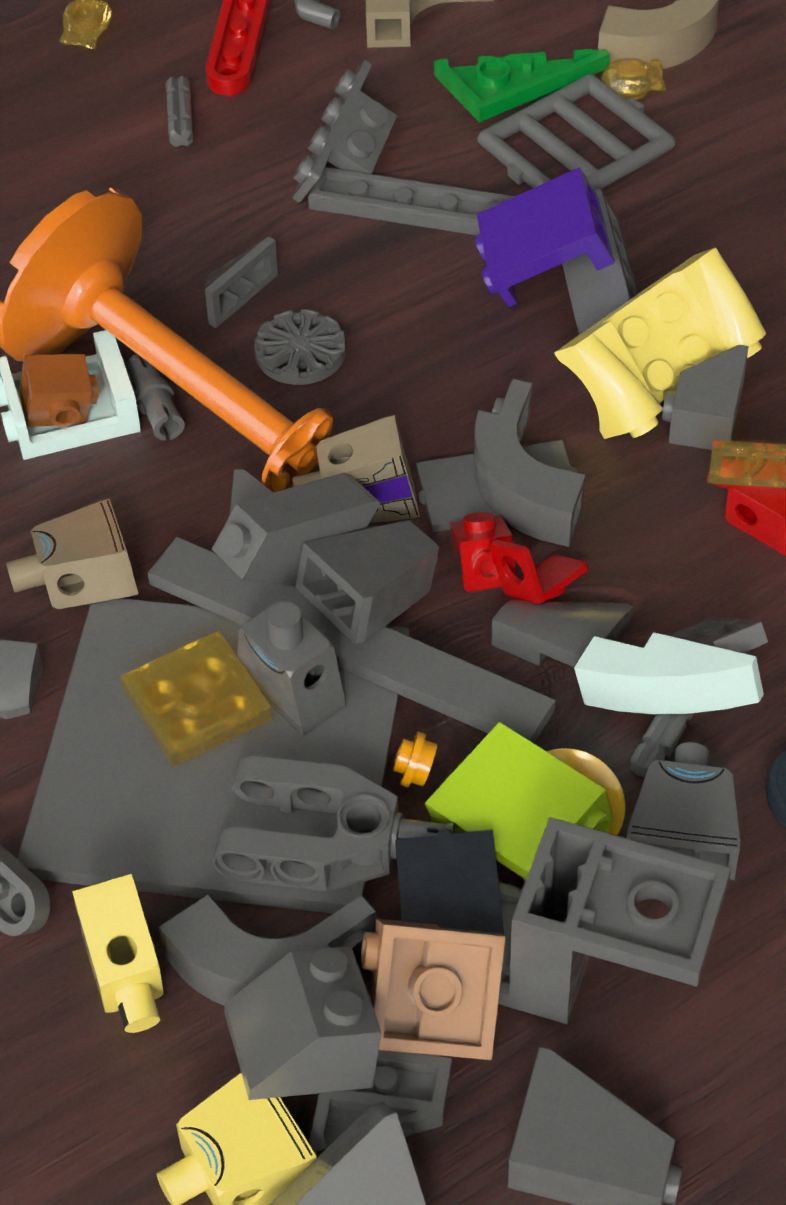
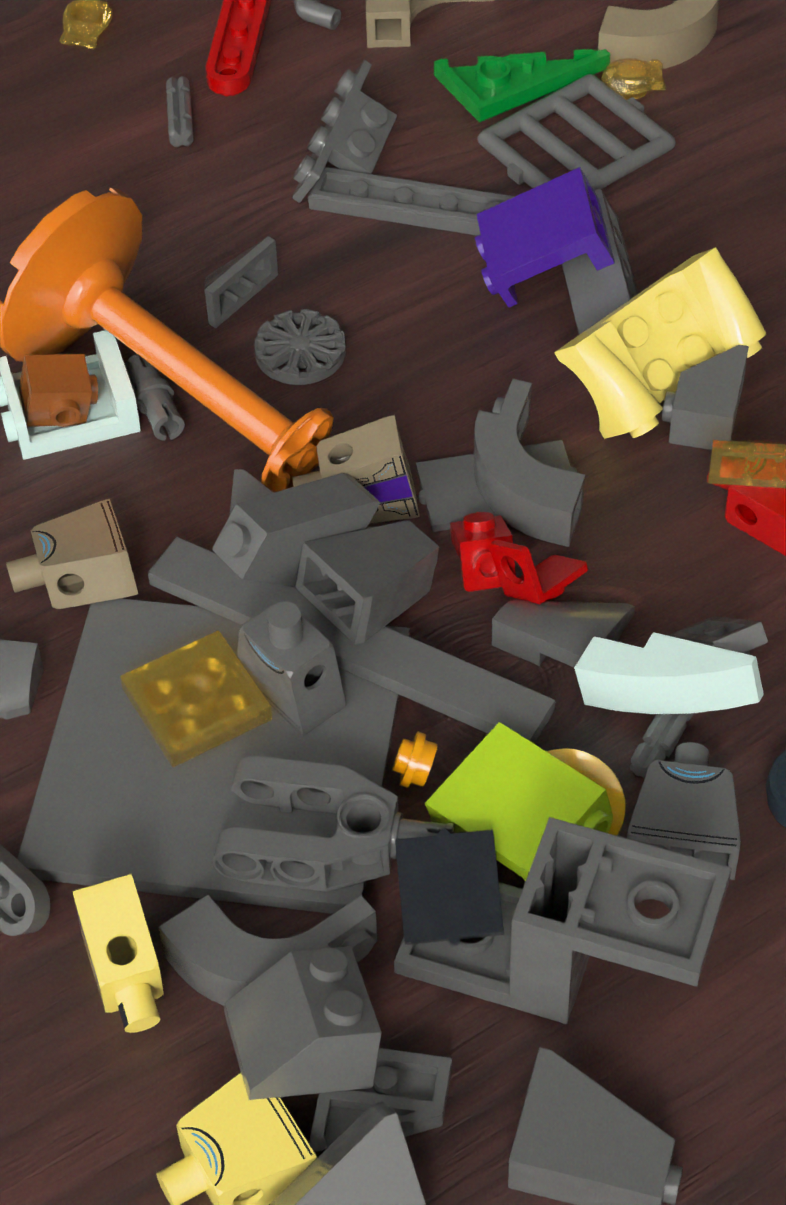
medium nougat plate [361,919,506,1060] -> none

